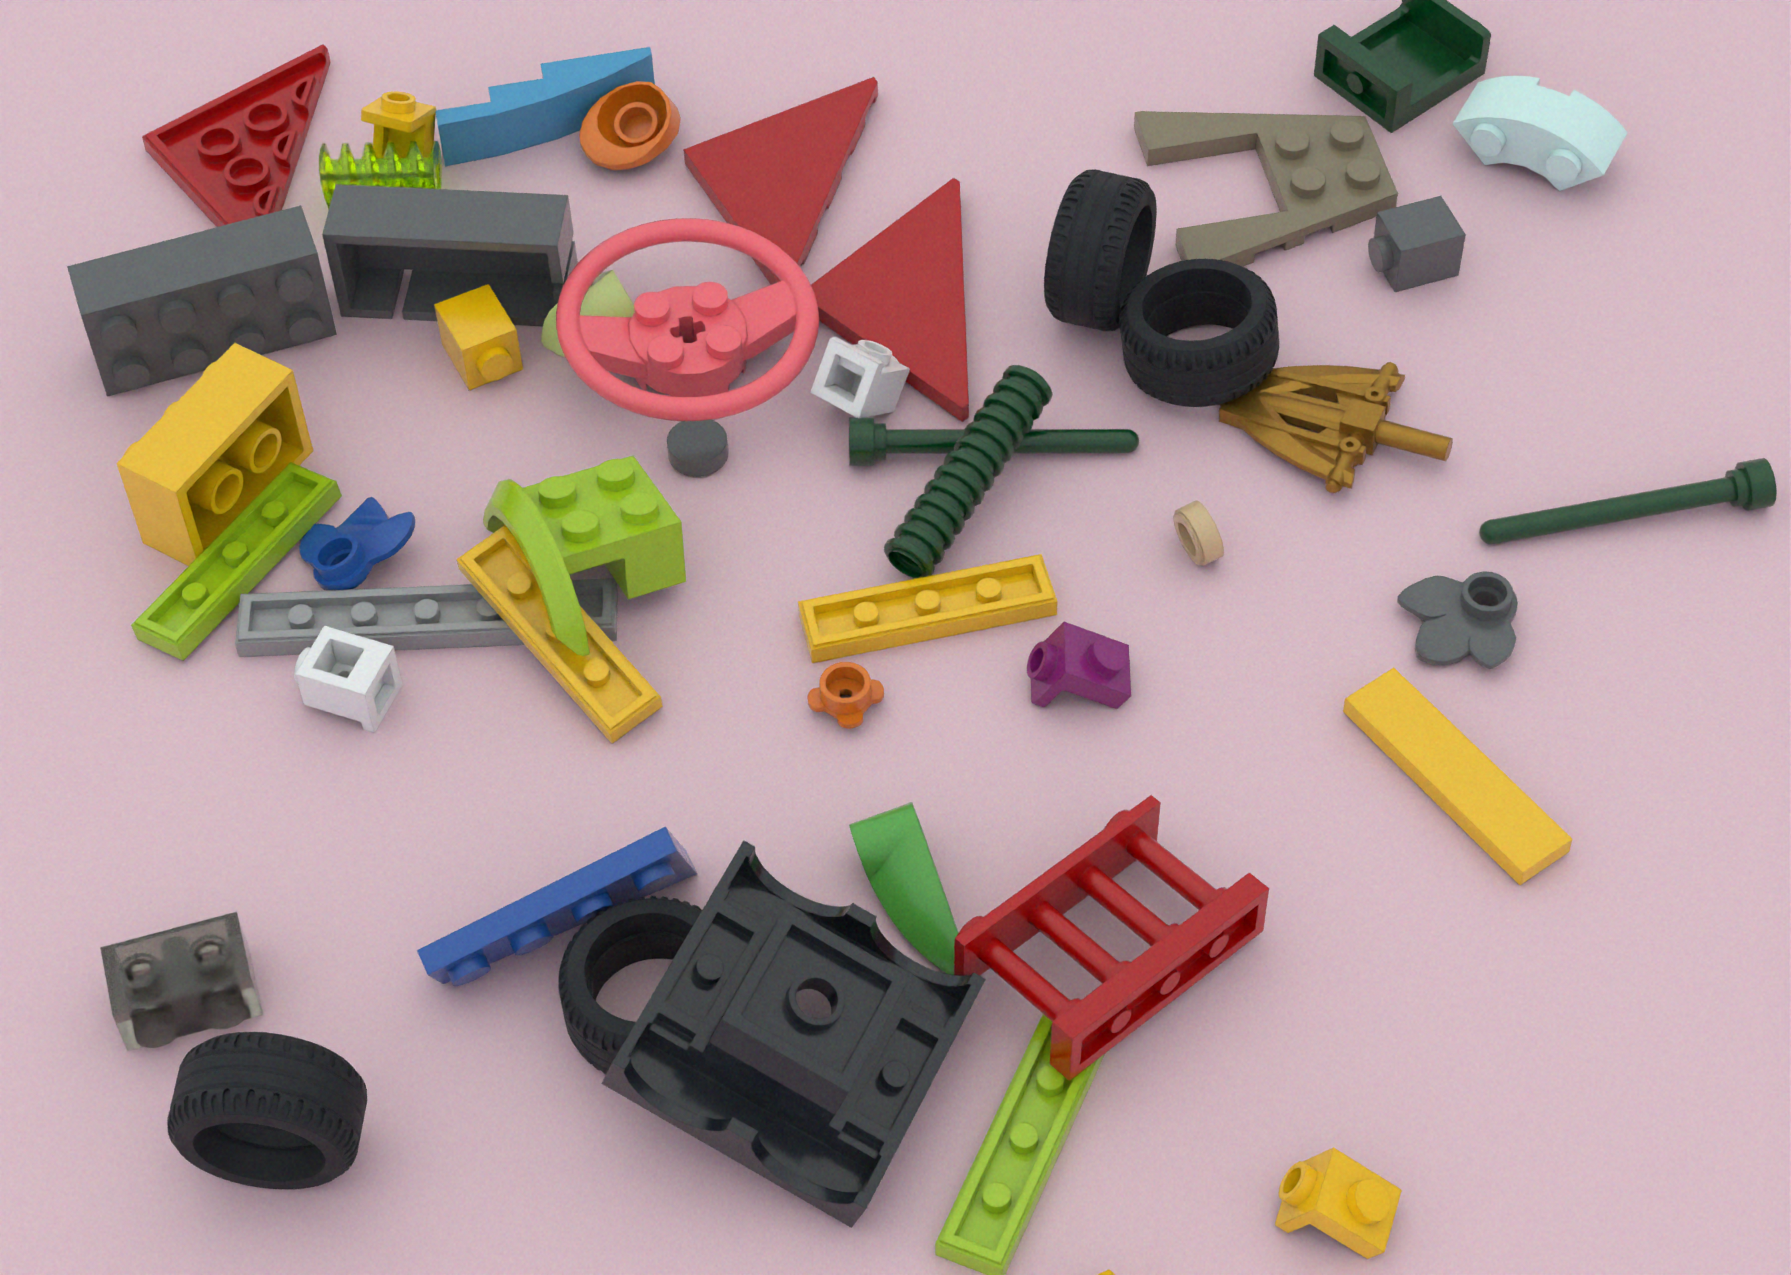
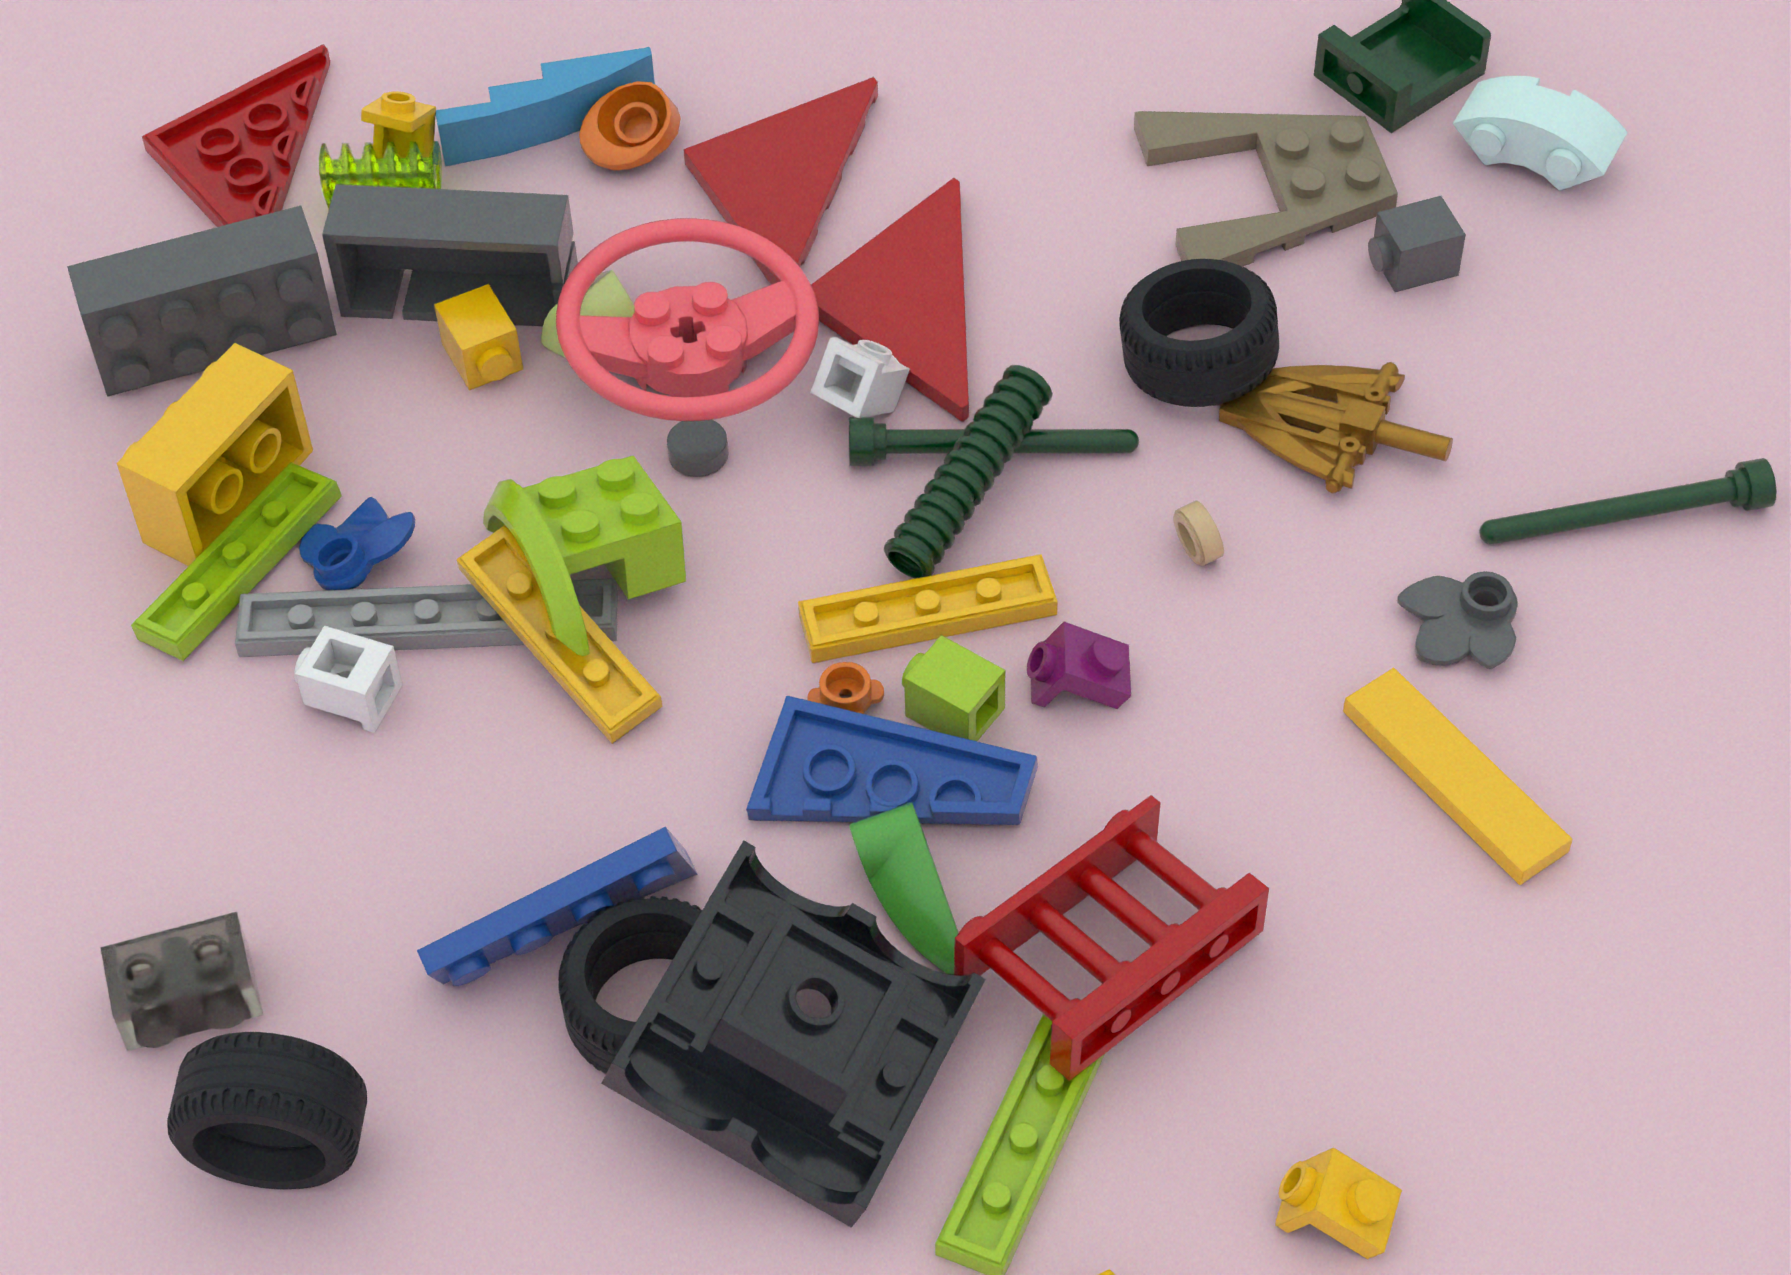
black tyre [1044,169,1157,331] -> none
none -> blue wing [746,696,1038,825]
none -> lime brick [902,635,1006,741]

